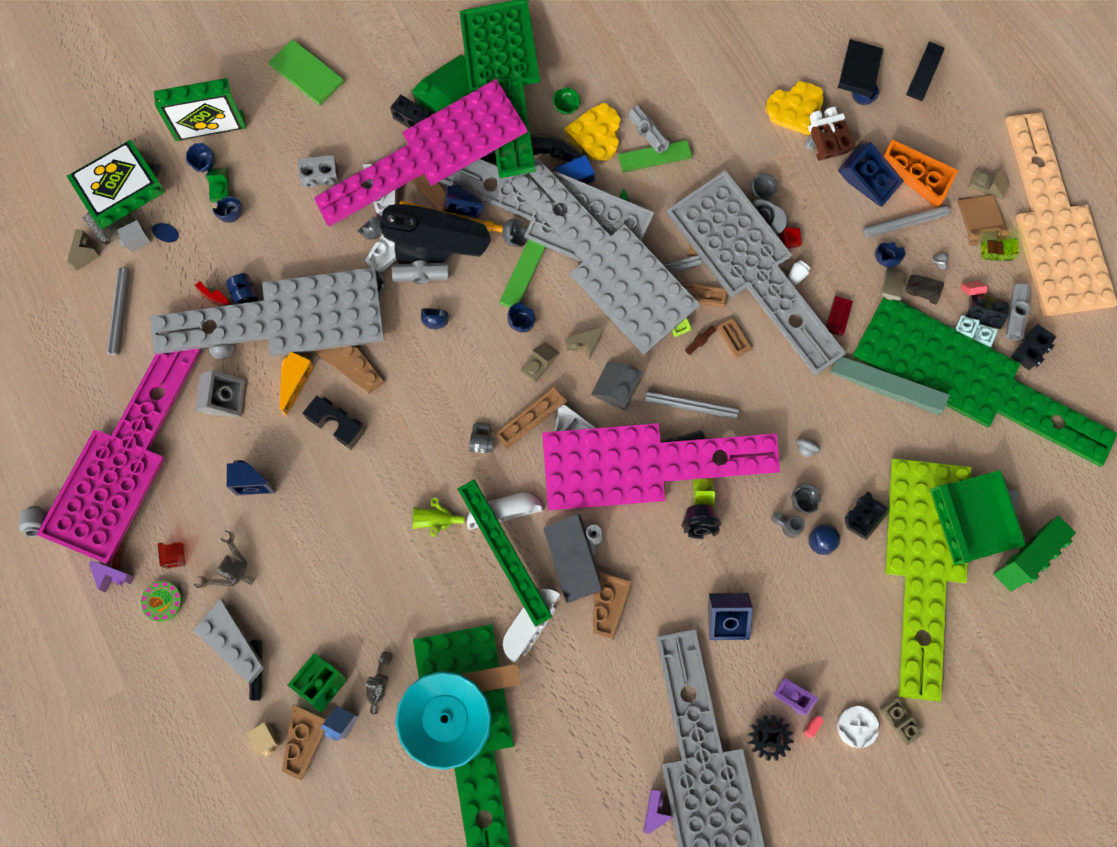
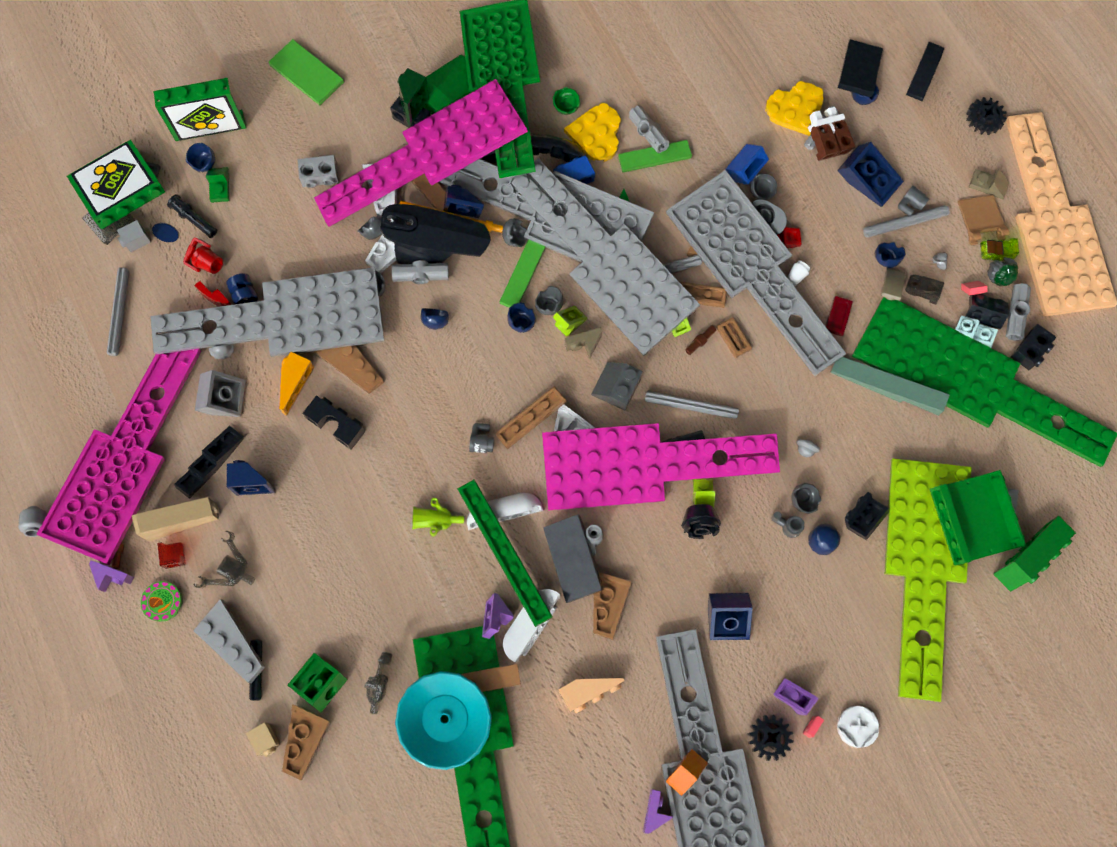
dark tan slope [67,229,99,271] -> none
dark blue hair [213,196,243,223] -> none
medium blue slope [321,706,358,741] -> none
dark tan slope [521,343,559,383] -> none
dark tan slope [879,697,924,745] -> none
orange wedge [883,139,959,208] -> none
none -> tan slope [132,497,219,542]
none -> black pin [167,194,217,238]
none -> black slope [174,425,244,499]
none -> red piece [183,238,223,274]
none -> dark green slope [398,68,429,126]
none -> medium lavender slope [482,593,514,639]
none -> dark grey hair [535,286,563,315]
none -> lime slope [553,306,587,337]
none -> light nougat slope [558,678,624,713]
none -> orange slope [665,749,708,796]
none -> blue brick [726,144,769,185]
none -> dark grey piece [898,185,929,216]
none -> black gear [966,97,1007,135]
none -> piece [987,257,1018,287]

